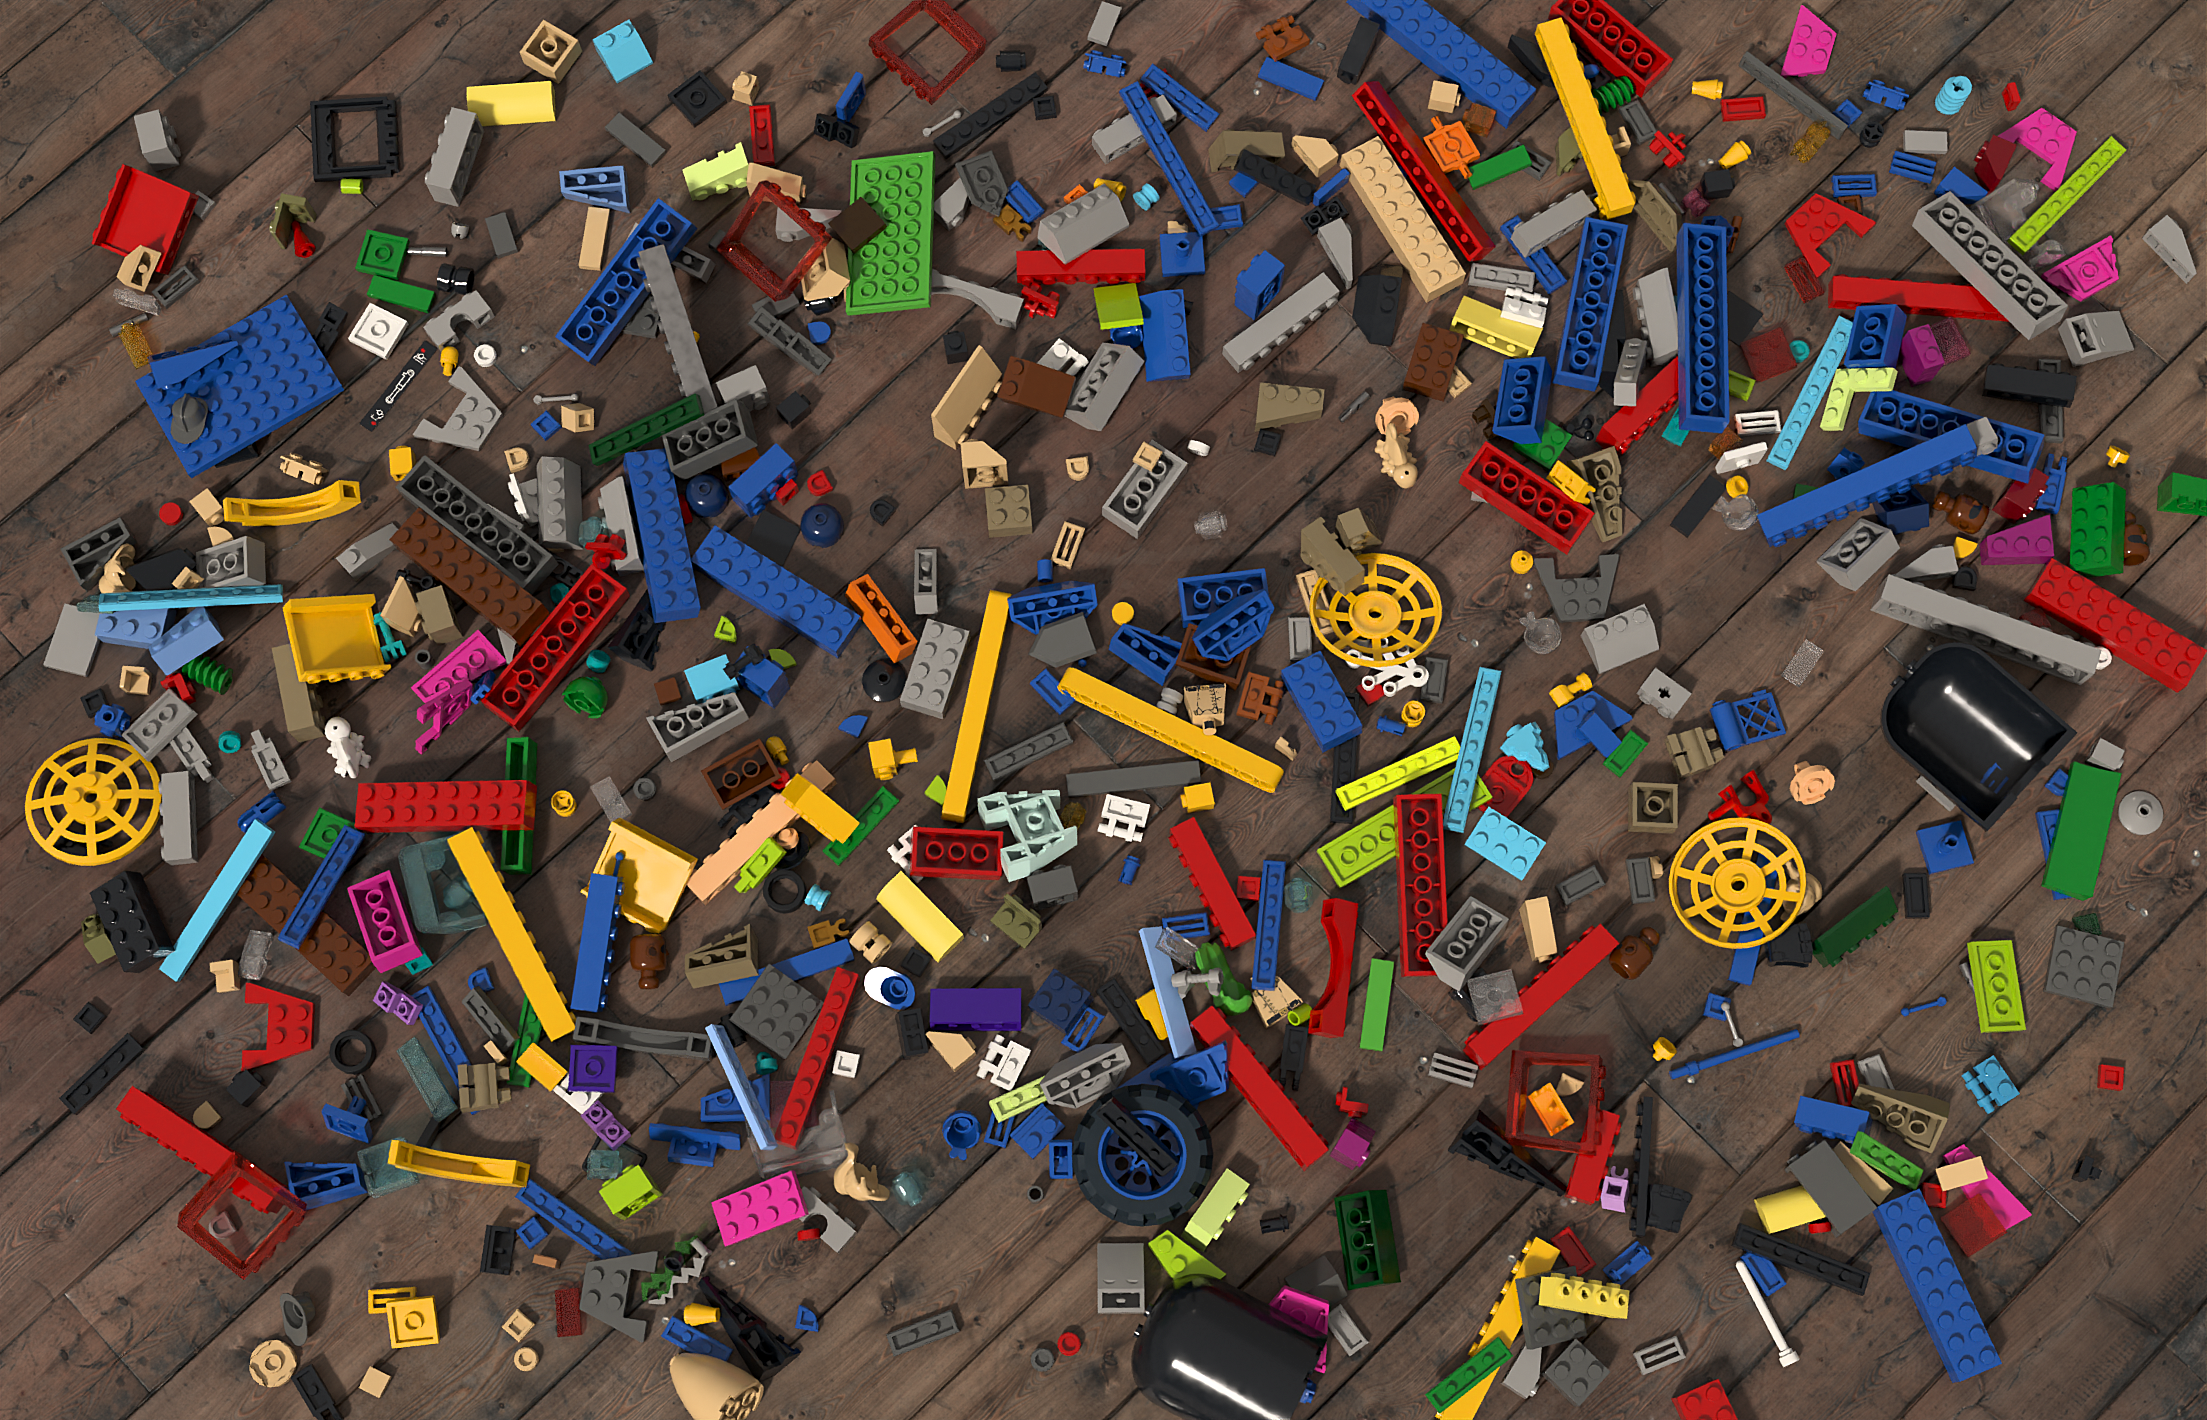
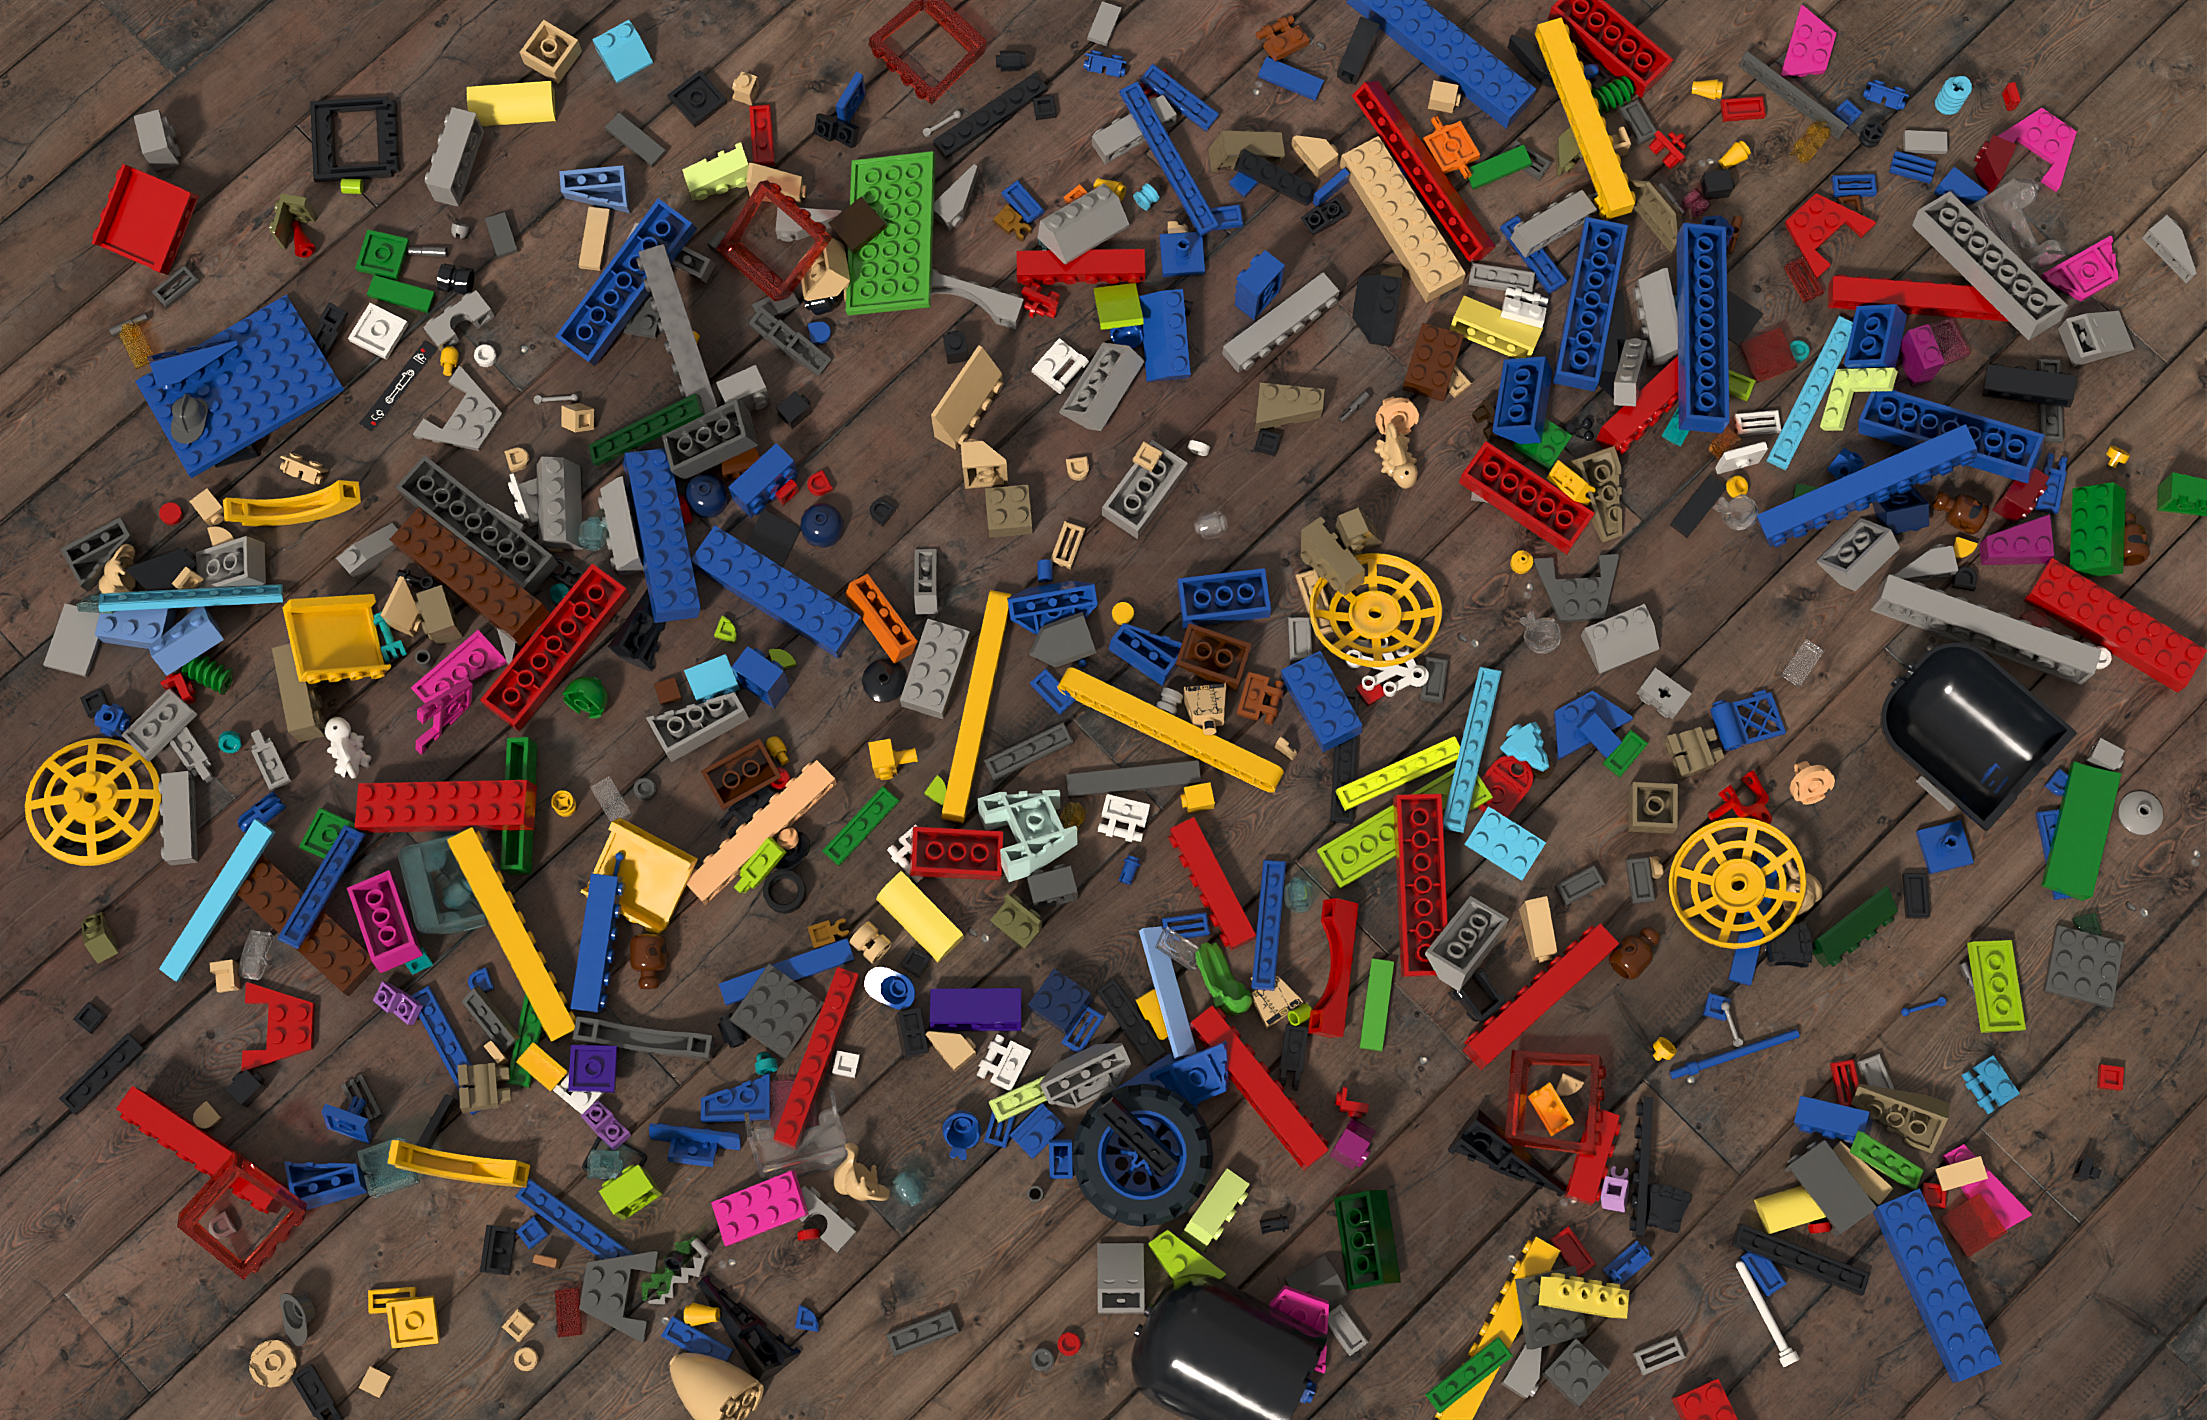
black brick [90,871,175,973] -> none
clear plate [112,288,162,316] -> none
tan slope [117,245,161,292] -> none
tan panel [120,666,153,695] -> none
light grey tile [193,191,217,220] -> none
black tyre [329,1030,376,1075] -> none
yellow brick [389,446,416,481] -> none
clear light blue tile [396,1037,457,1122] -> none
blue tile [470,670,496,704] -> none
blue tile [530,410,562,441] -> none
red hips [585,534,627,569] -> none
teal tile [586,649,611,673] -> none
dark tan wedge [685,924,759,989] -> none
light blue tile [705,1024,778,1150] -> none
black bar [723,644,765,680] -> none
yellow brick [781,773,859,844] -> none
medium azure wheel [804,884,831,912] -> none
blue tile [838,715,868,738] -> none
dark grey tile [955,150,1008,217] -> none
reddish brown slope [998,356,1076,419] -> none
light grey piece [1171,968,1224,999] -> none
blue wedge [1192,589,1274,661] -> none
red tile [1236,876,1261,901] -> none
light grey slope [1317,218,1353,289] -> none
blue pin [1376,715,1406,737] -> none
yellow wheel [1401,701,1425,727] -> none
light grey tile [1428,1053,1478,1088] -> none
clear orange brick [1462,103,1496,138] -> none
clear plate [1466,969,1523,1025] -> none
yellow leg [1549,672,1593,708] -> none
light grey brick [1967,417,1998,456] -> none
lime tile [2007,136,2126,256] -> none

